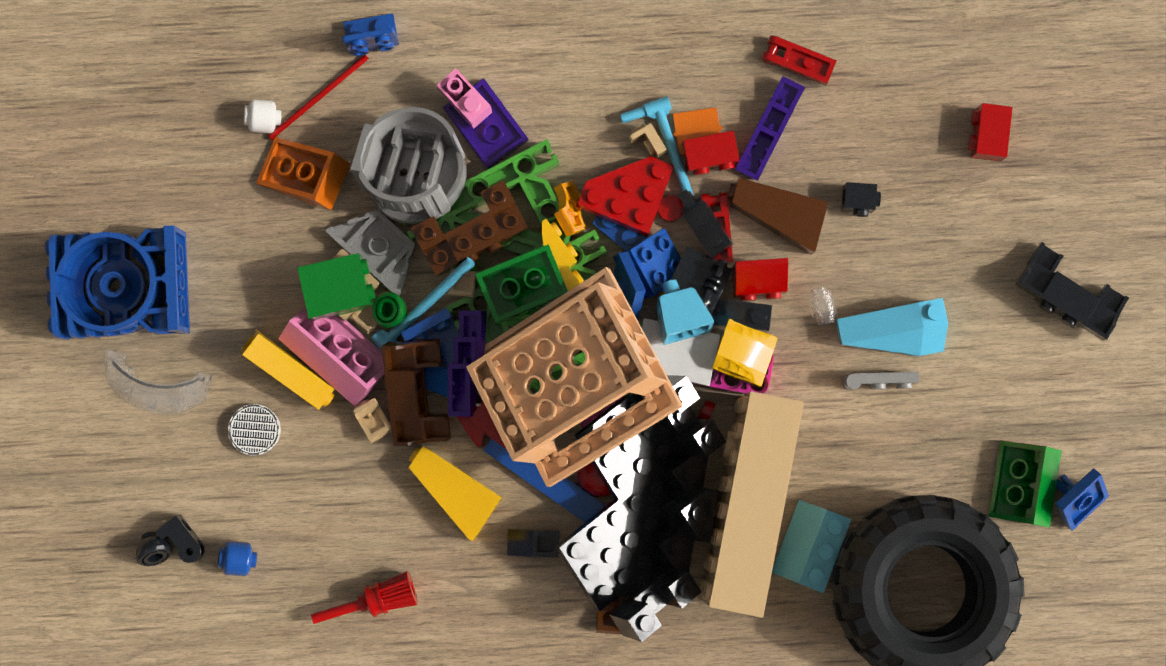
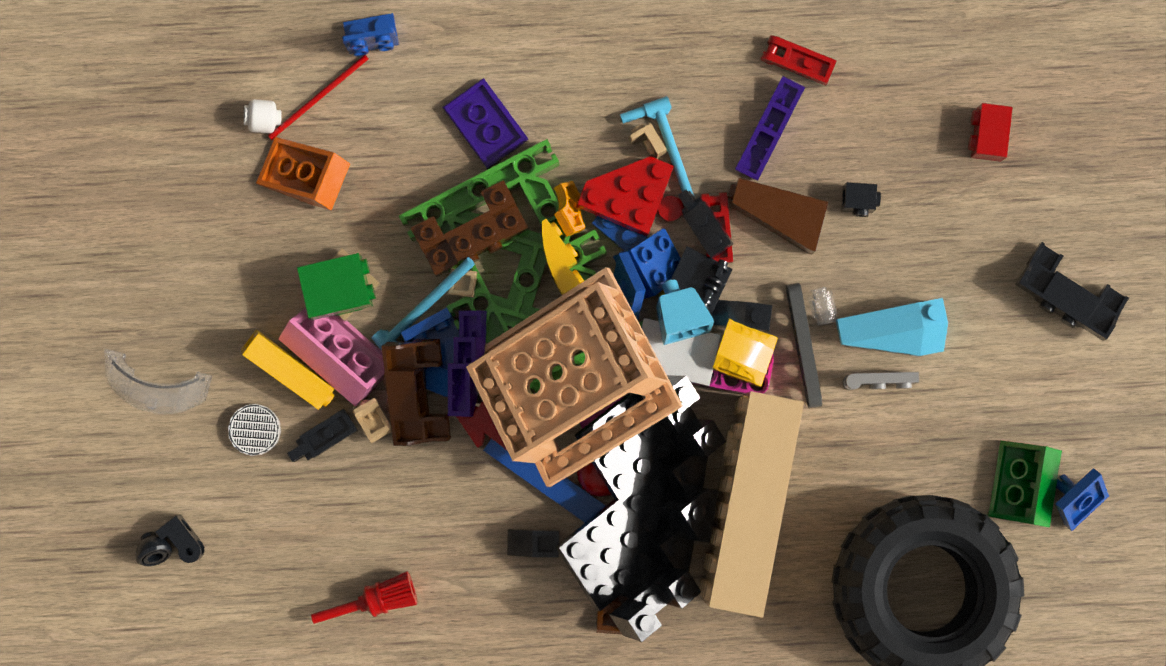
blue brick [45,225,190,340] -> none
blue head [218,541,257,576] -> none
light grey wing [325,209,416,296] -> none
light grey piece [350,107,467,224] -> none
tan tile [350,306,379,334] -> none
green brick [372,292,407,328] -> none
yellow slope [409,446,502,541] -> none
bright pink slope [437,68,492,129] -> none
green slope [475,244,568,325] -> none
orange piece [672,107,722,155] -> none
red brick [682,130,740,176] -> none
red tile [697,400,716,420] -> none
red slope [731,258,788,302] -> none
medium azure slope [772,499,851,593] -> none
none -> black hinge [287,409,358,462]
none -> dark grey beam [786,283,822,409]

